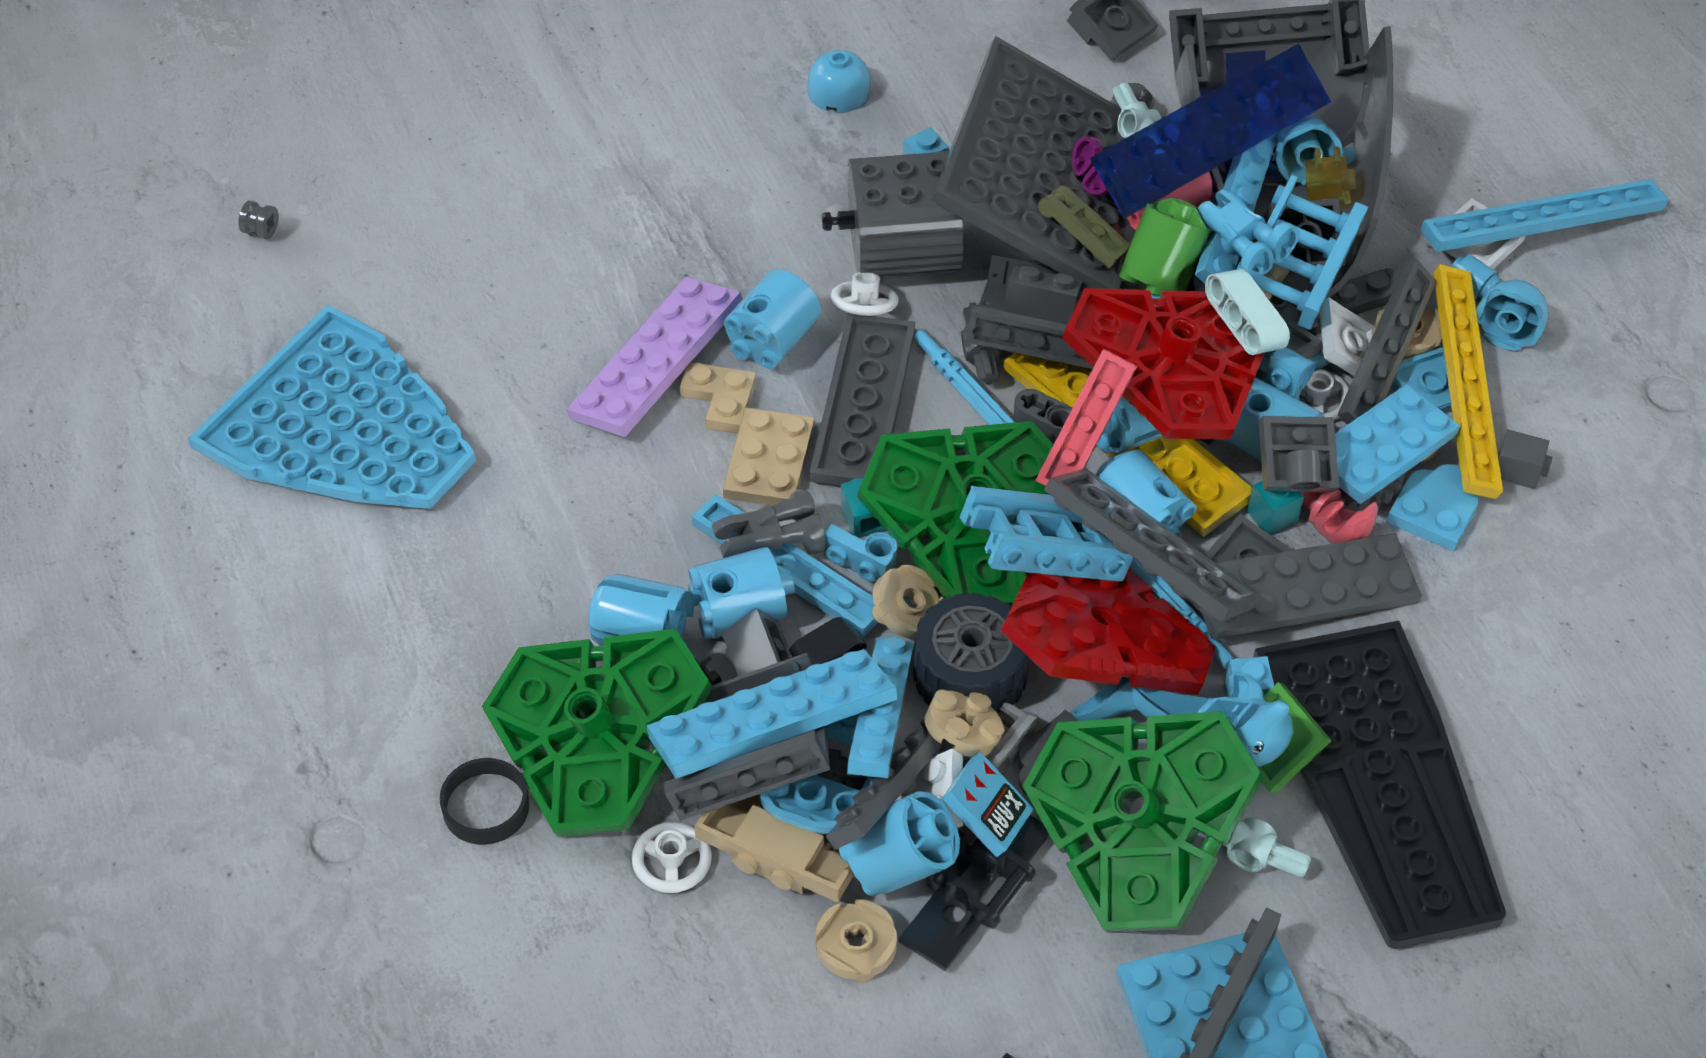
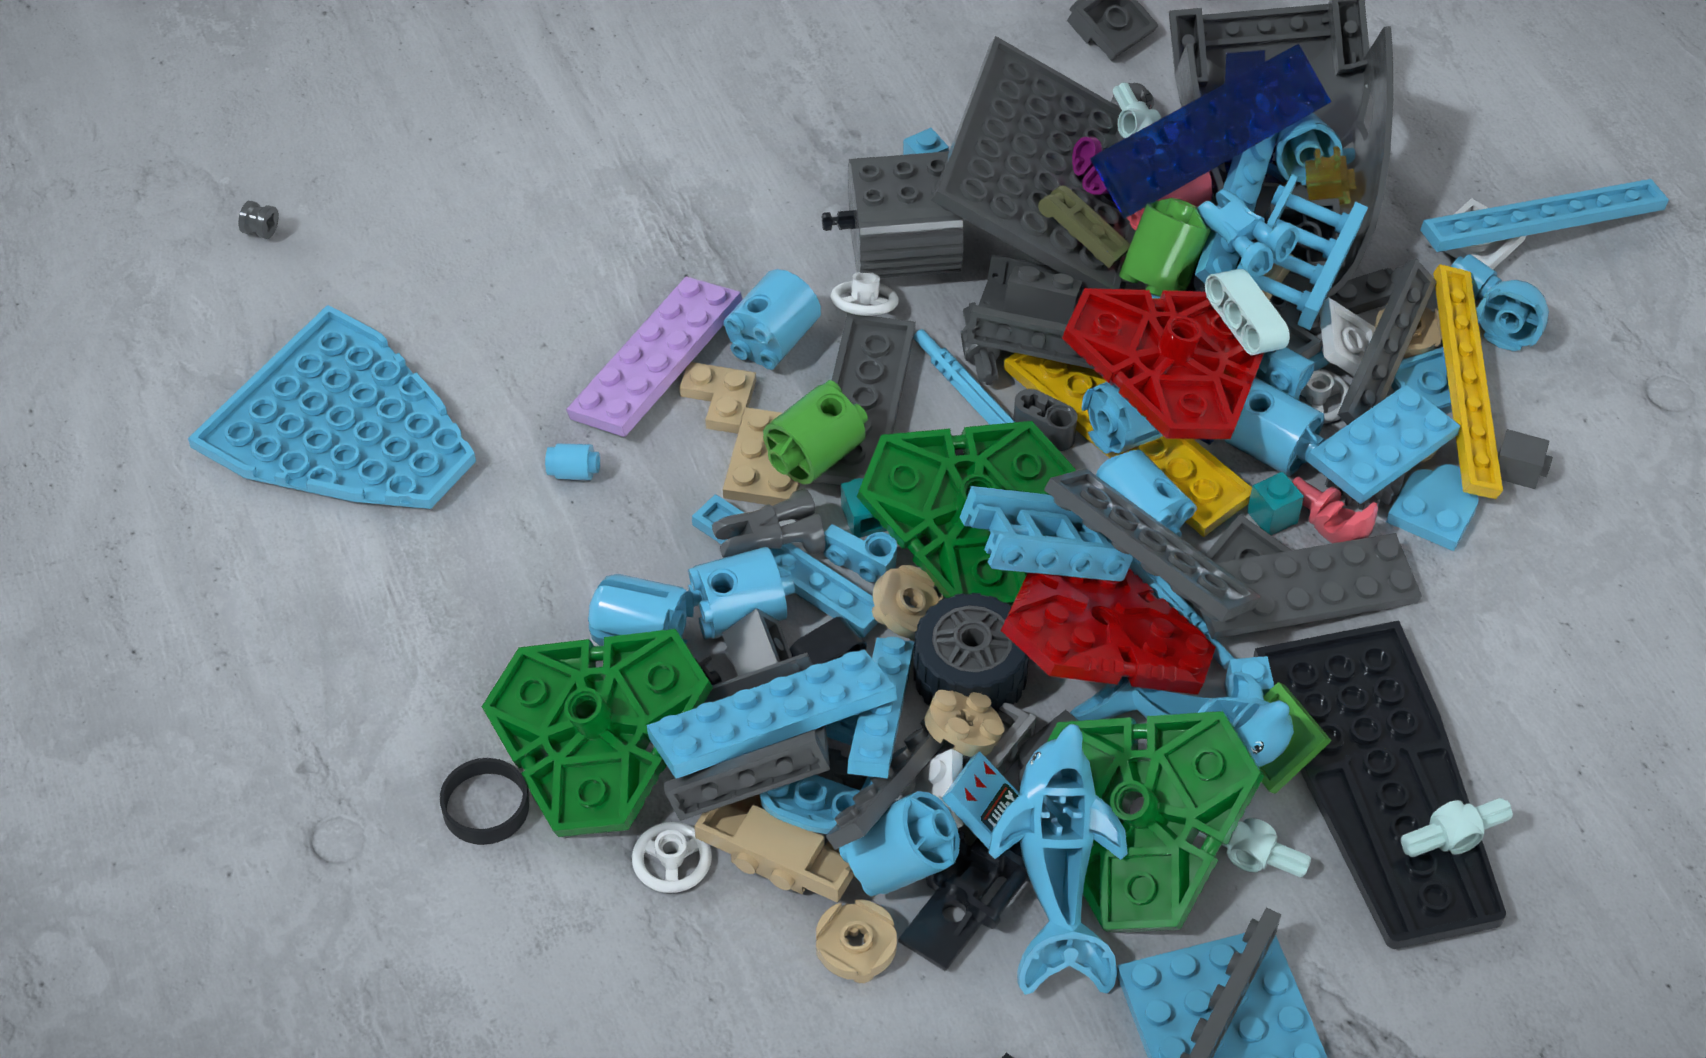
medium azure cylinder [807,50,871,113] -> none
coral plate [1035,349,1138,486] -> none
dark grey plate [1258,416,1339,492] -> none
none -> medium azure brick [545,443,600,480]
none -> bright green cylinder [763,380,868,485]
none -> medium azure animal [988,724,1128,995]
none -> light aqua axle [1400,798,1513,857]

